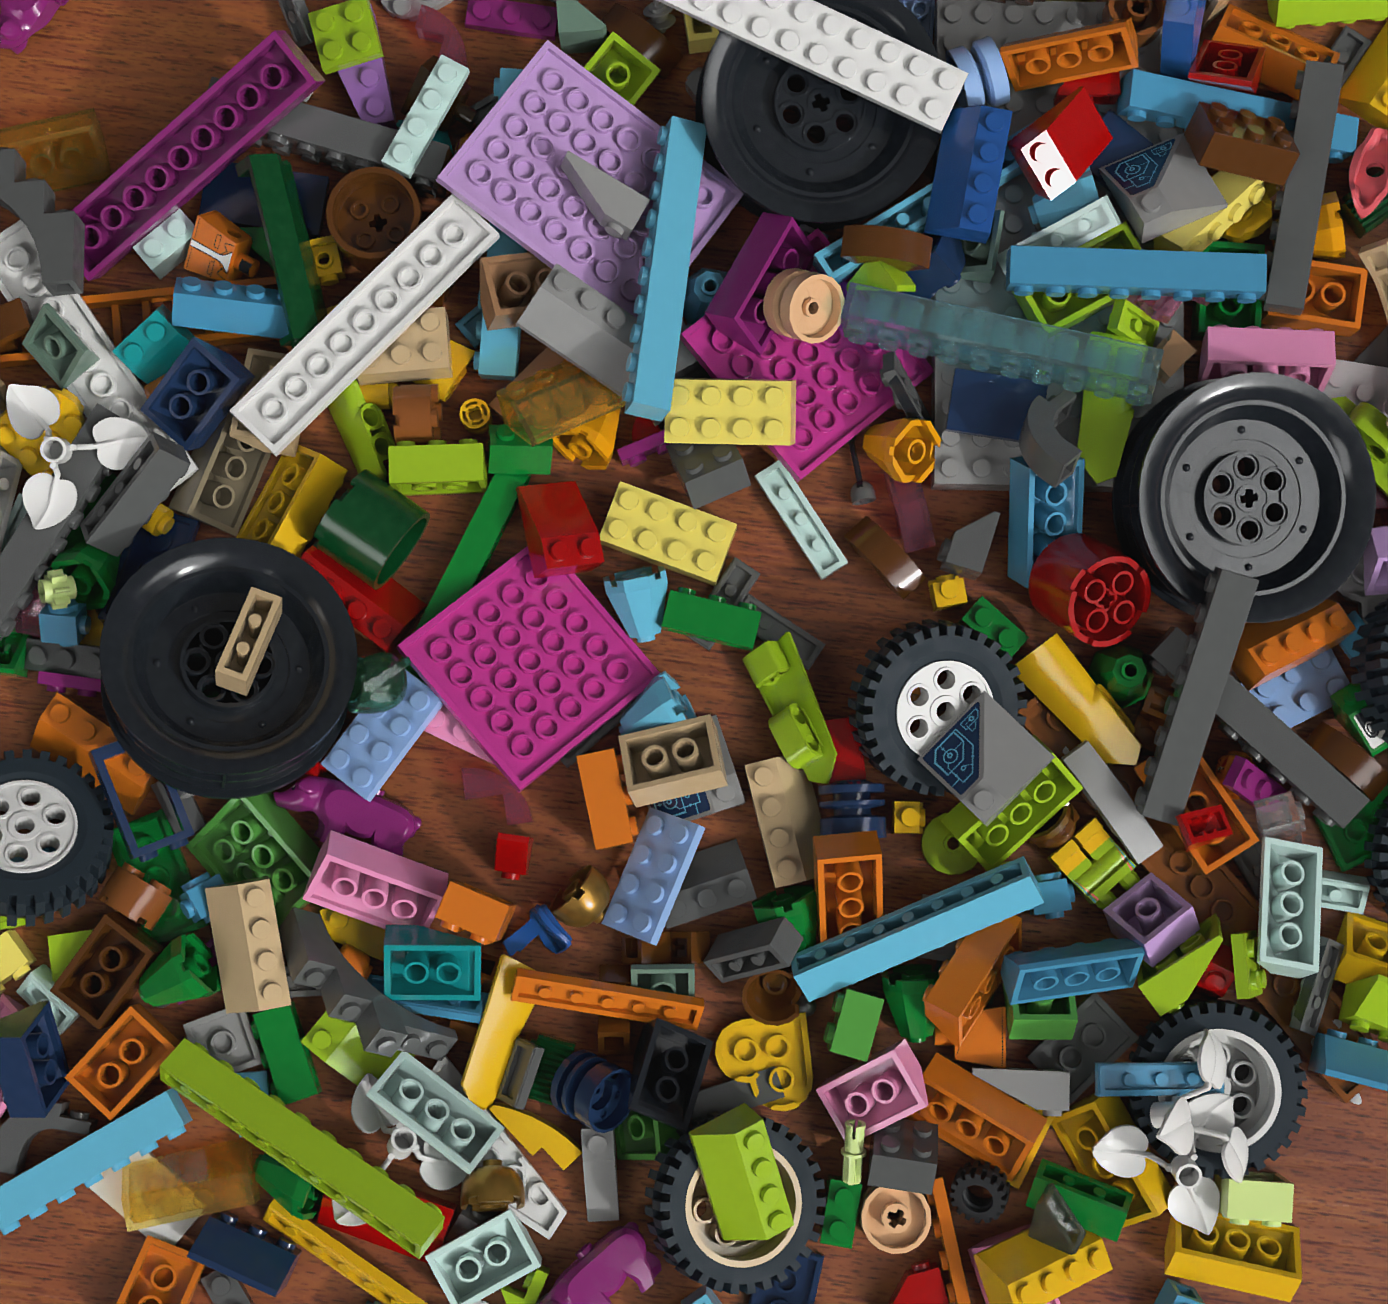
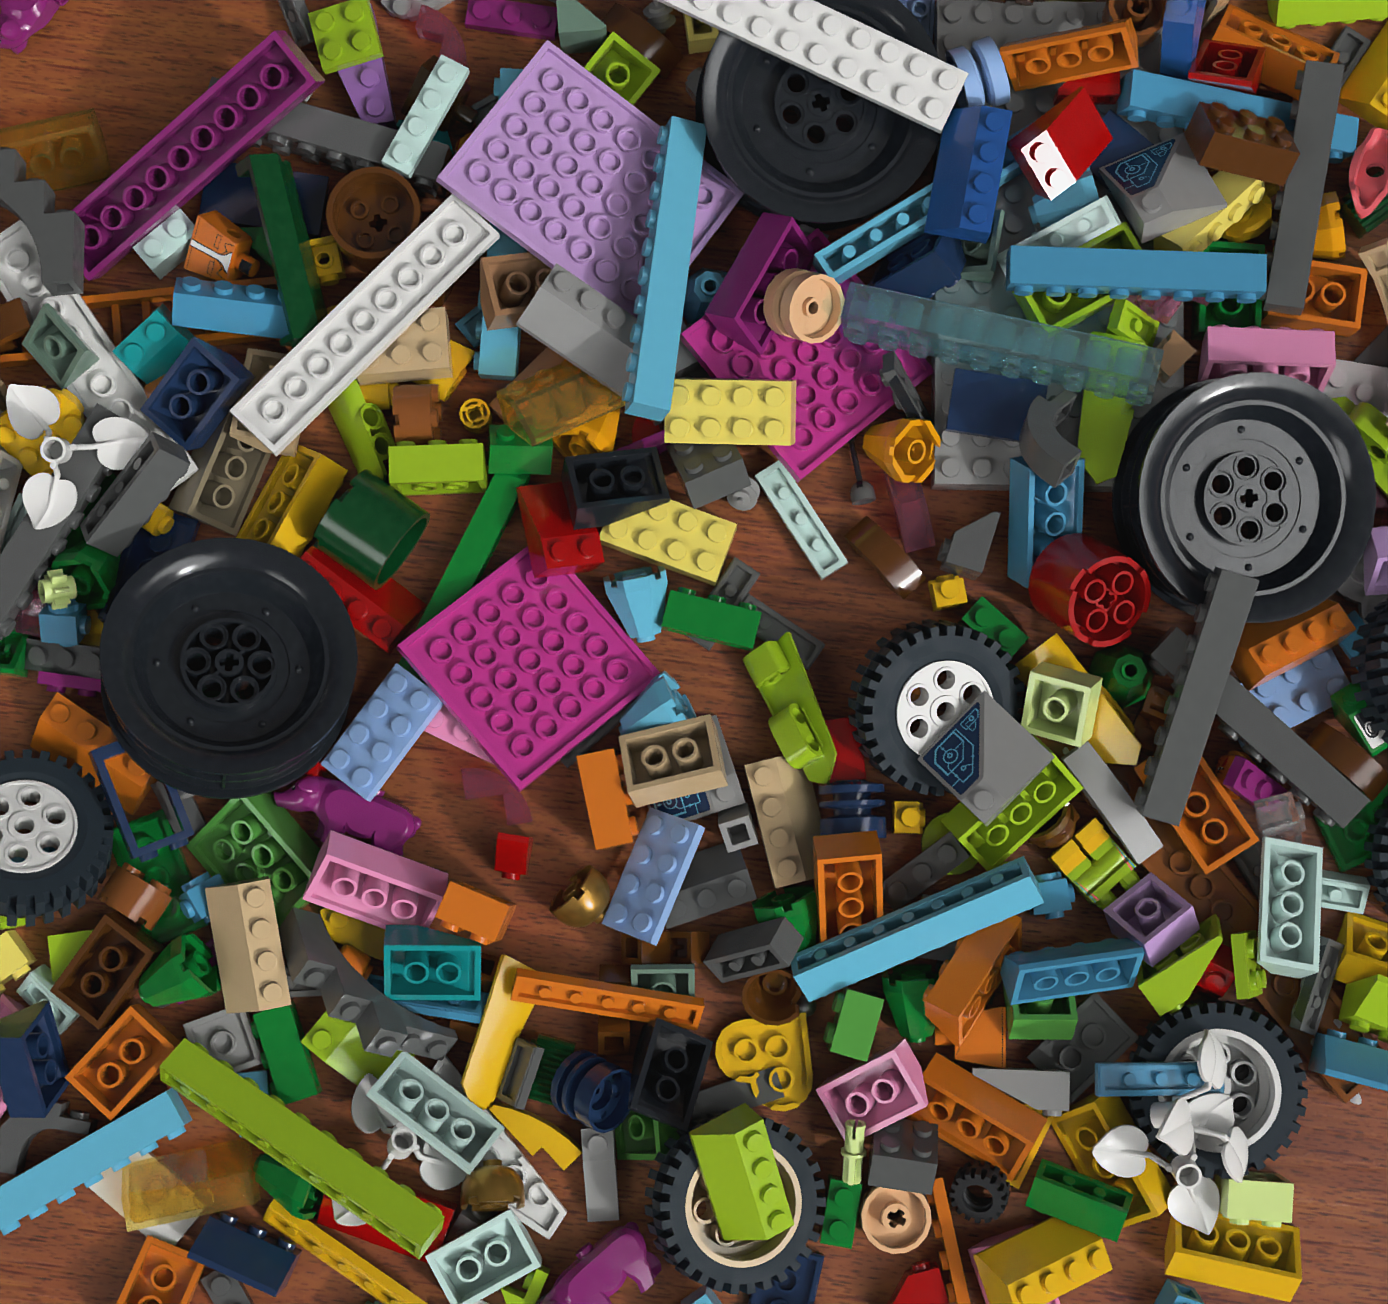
tan brick [215,587,282,696] -> none
clear green helmet [347,652,412,714] -> none
blue piece [502,904,572,957] -> none
light grey slope [560,151,650,241] -> none
reddish brown brick [840,225,933,272] -> none
lime slope [847,261,916,292] -> none
clear smoke slope [1028,1183,1086,1255] -> none
red slope [1175,804,1233,852] -> none
none -> black slope [561,447,670,530]
none -> light grey brick [718,803,758,853]
none -> light grey wheel [727,477,760,511]
none -> dark grey plate [883,831,971,911]
none -> yellowish green brick [1021,662,1103,748]

